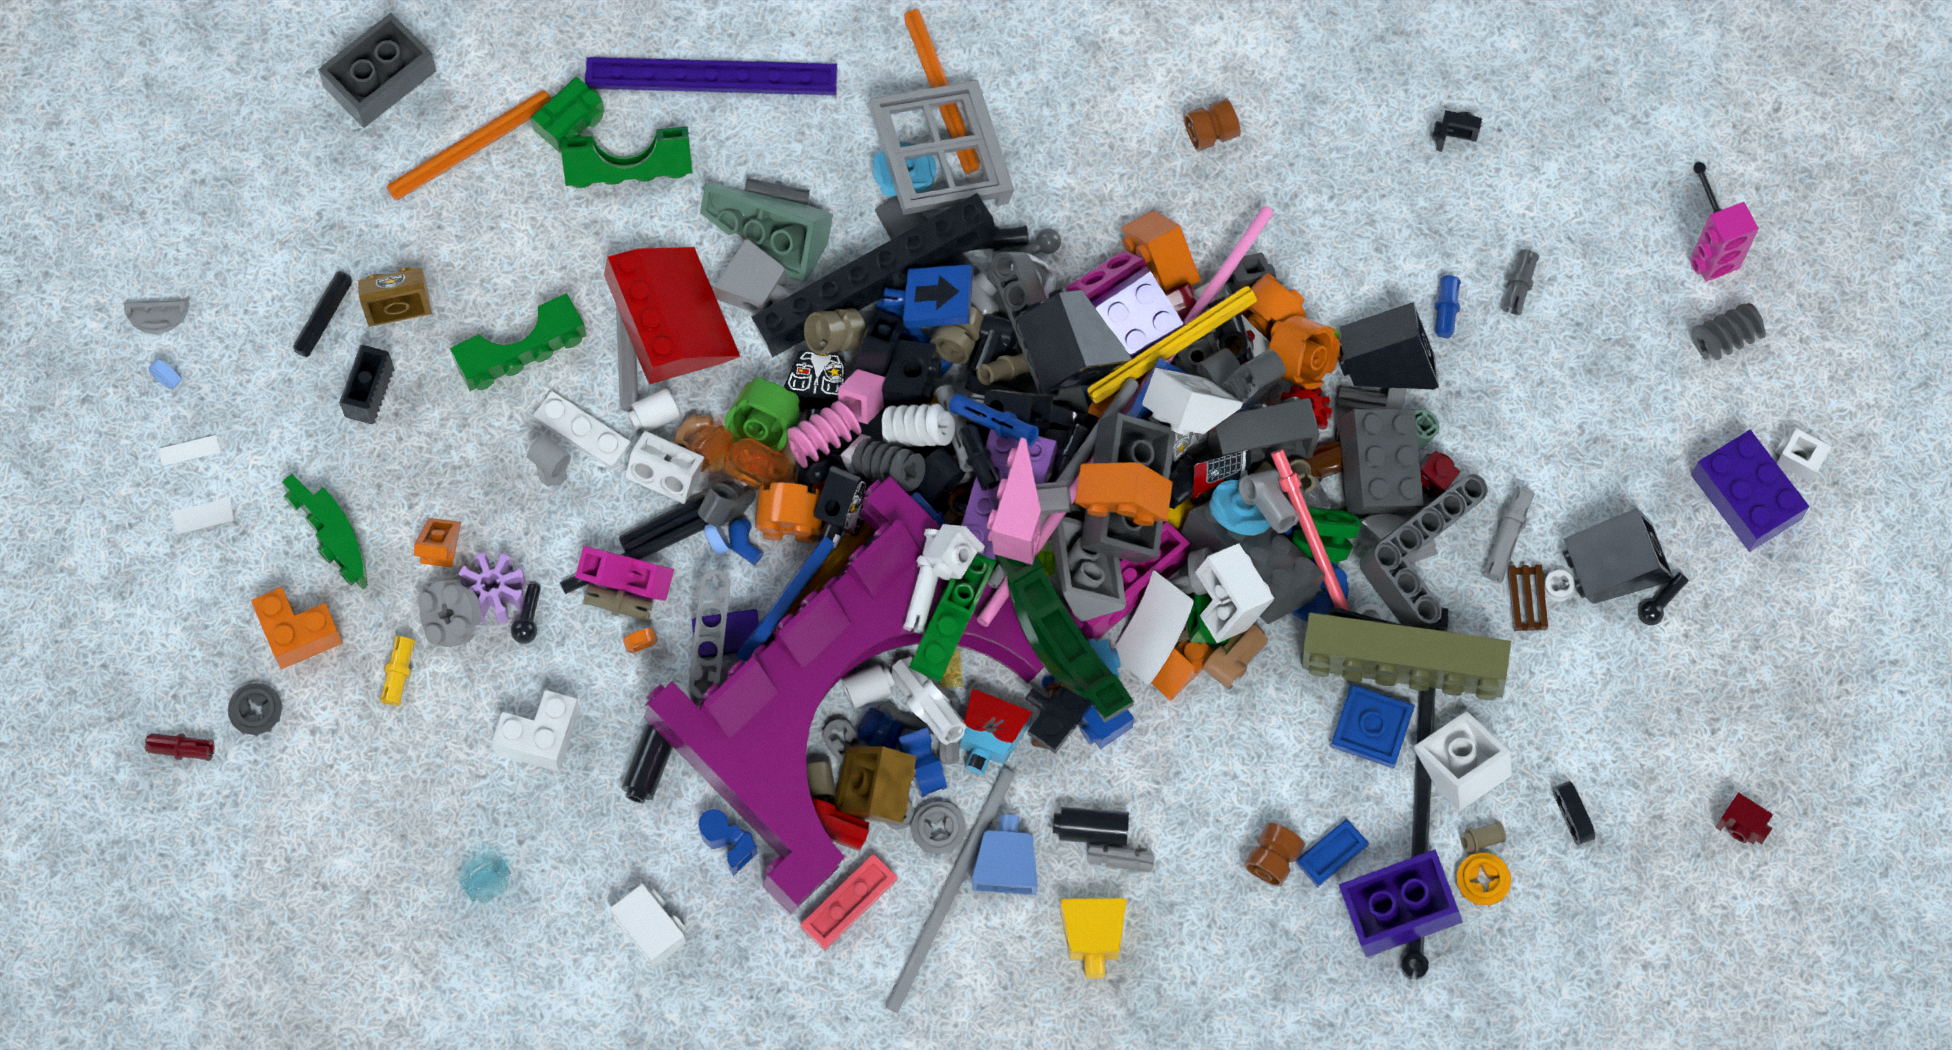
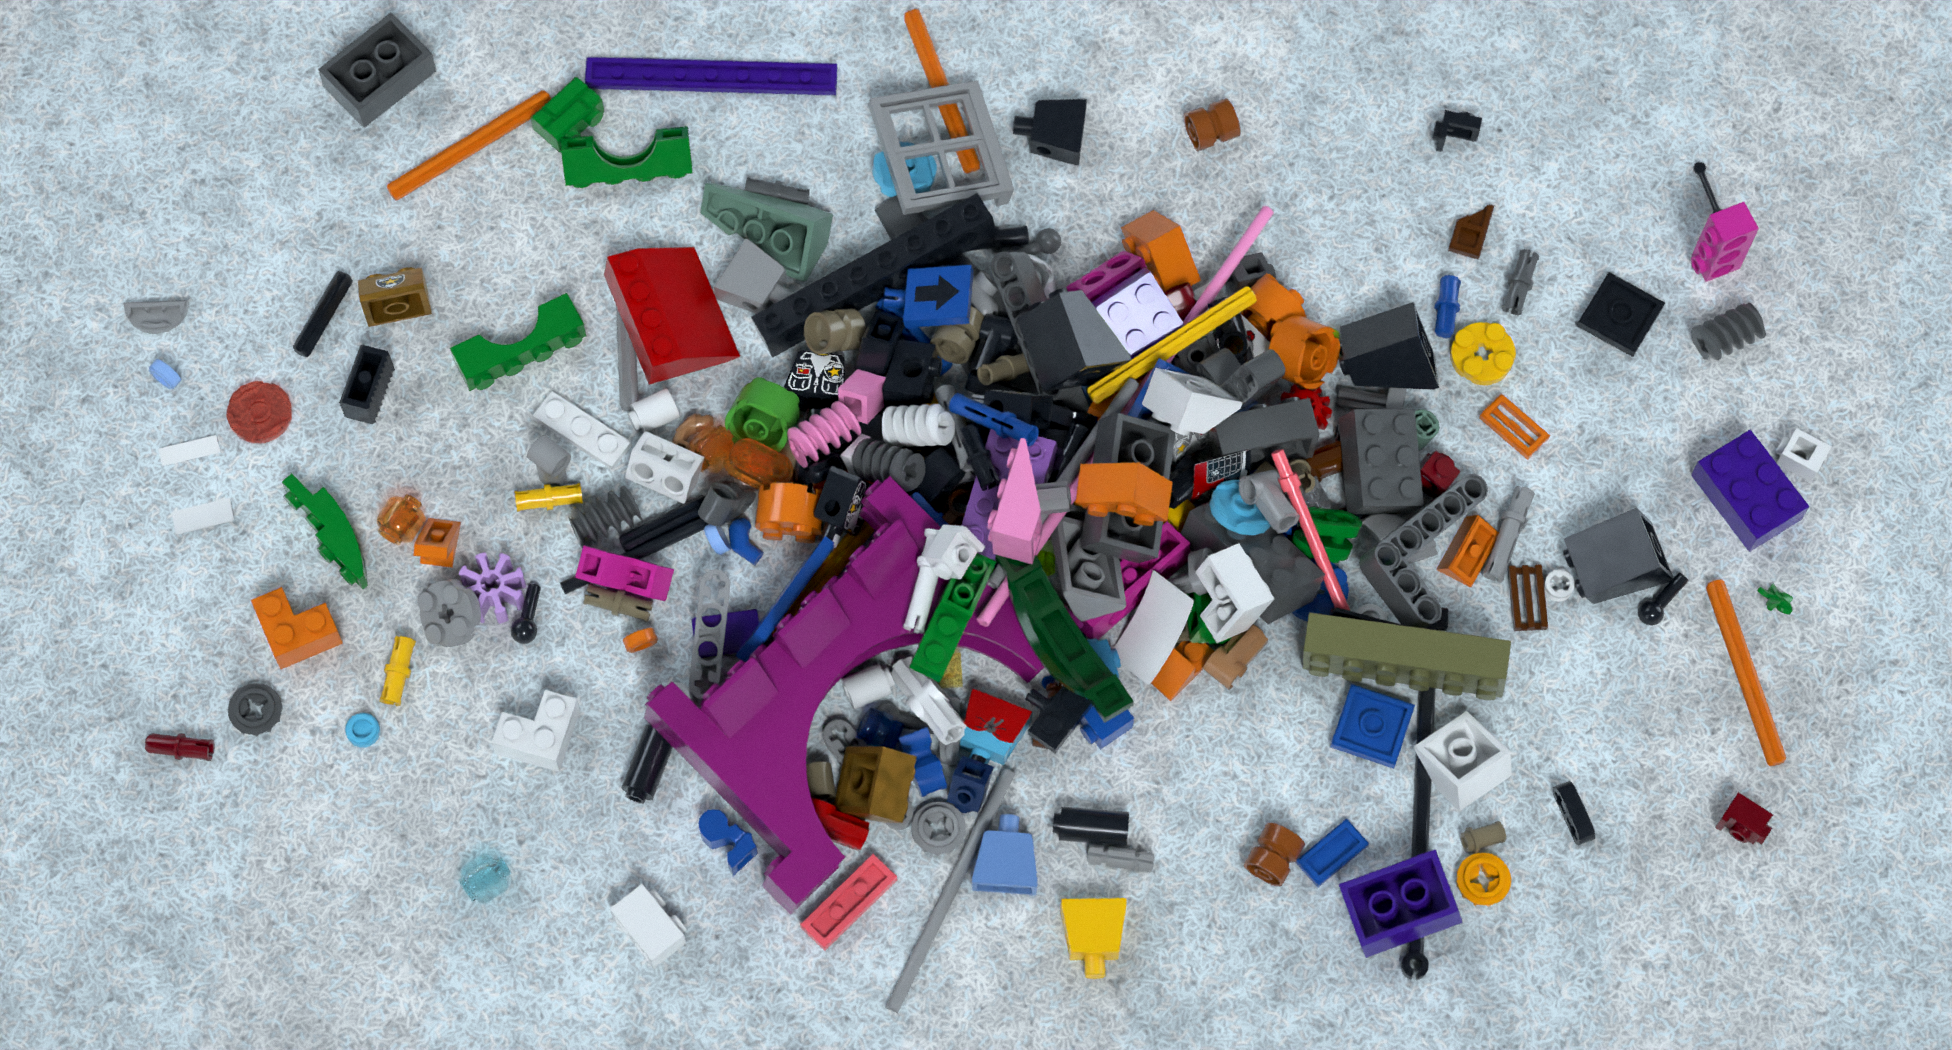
none -> clear red tile [226,381,292,443]
none -> medium azure tile [345,713,380,748]
none -> clear orange head [376,494,426,545]
none -> yellow pin [514,483,583,512]
none -> dark grey piece [568,486,643,548]
none -> dark blue brick [946,755,994,813]
none -> black torso [1013,99,1087,166]
none -> orange slope [1436,515,1499,587]
none -> reddish brown tile [1448,204,1494,260]
none -> yellow plate [1450,322,1516,385]
none -> orange tile [1479,393,1550,460]
none -> black plate [1577,272,1665,357]
none -> orange axle [1706,579,1786,766]
none -> green plant [1757,583,1793,615]

